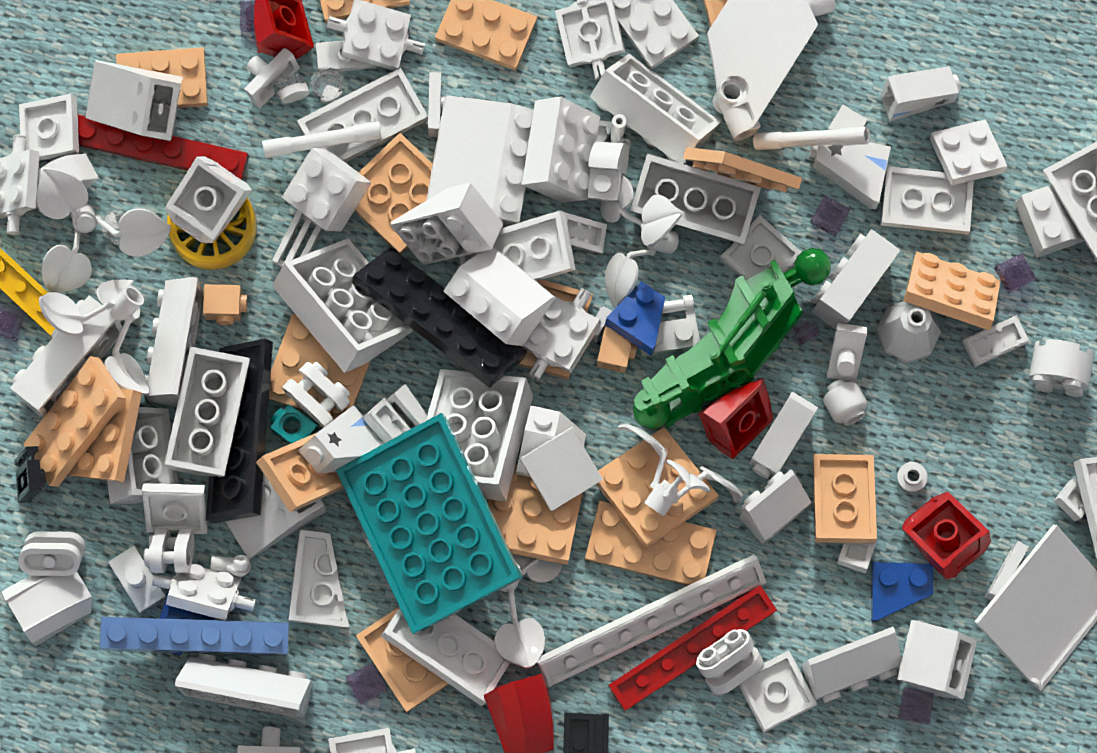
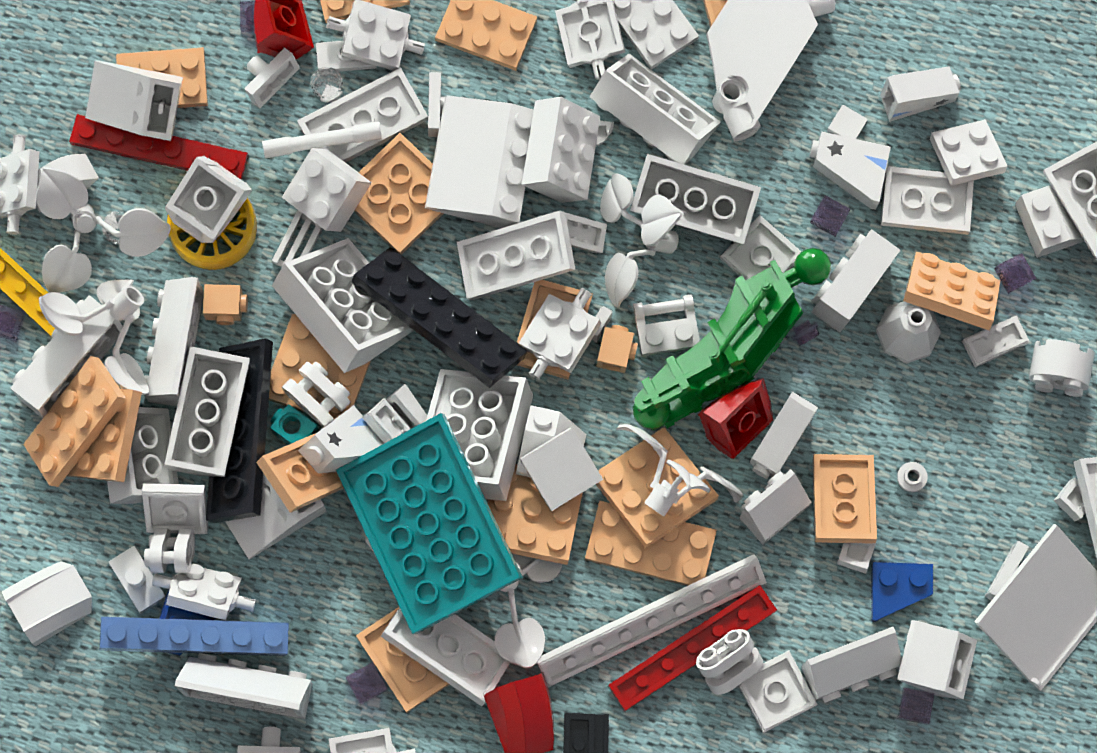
black plate [14,446,45,503] -> none
white brick [18,531,86,576] -> none
white plate [19,94,79,161] -> none
white arm [211,555,251,577] -> none
piece [273,74,310,104] -> none
white wing [288,530,349,629] -> none
white slope [390,182,503,265] -> none
white slope [443,246,556,346] -> none
white brick [588,141,630,202] -> none
blue wing [605,281,665,356] -> none
white arm [610,114,632,147] -> none
light nougat plate [683,147,802,193] -> none
white piece [753,127,870,150] -> none
white head [823,379,868,426] -> none
white tile [827,322,867,382] -> none
red slope [901,492,991,579] -> none

